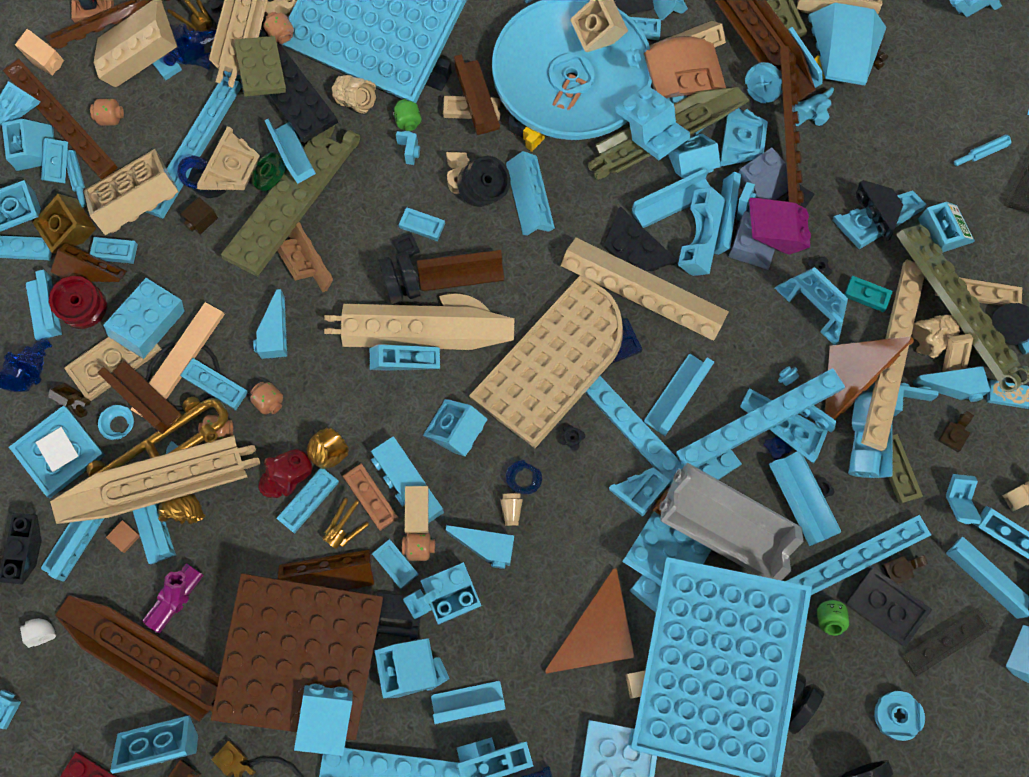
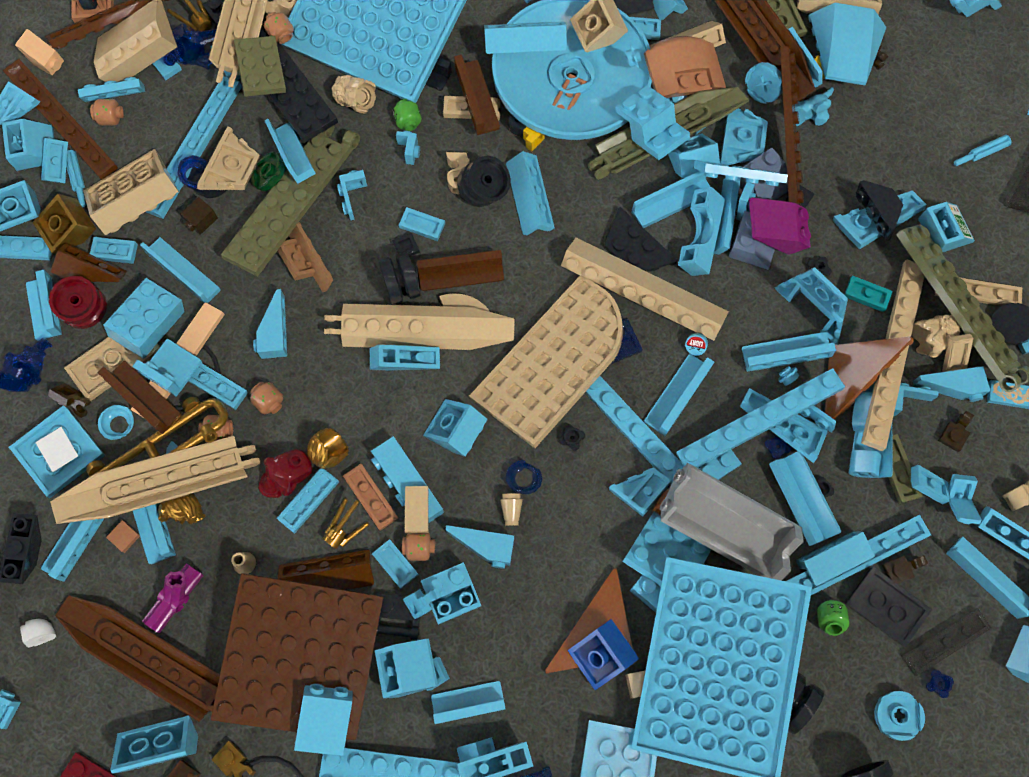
none -> medium azure plate [78,77,145,102]
none -> medium azure bracket [132,339,202,397]
none -> medium azure panel [140,237,221,303]
none -> tan cone [231,552,256,574]
none -> medium azure bracket [337,170,367,220]
none -> medium azure panel [484,22,567,54]
none -> blue slope [568,619,639,690]
none -> tile [685,333,708,356]
none -> wing [693,160,788,186]
none -> medium azure panel [742,332,836,372]
none -> medium azure panel [796,531,875,586]
none -> medium azure plate [911,465,950,504]
none -> clear blue plate [926,670,954,698]

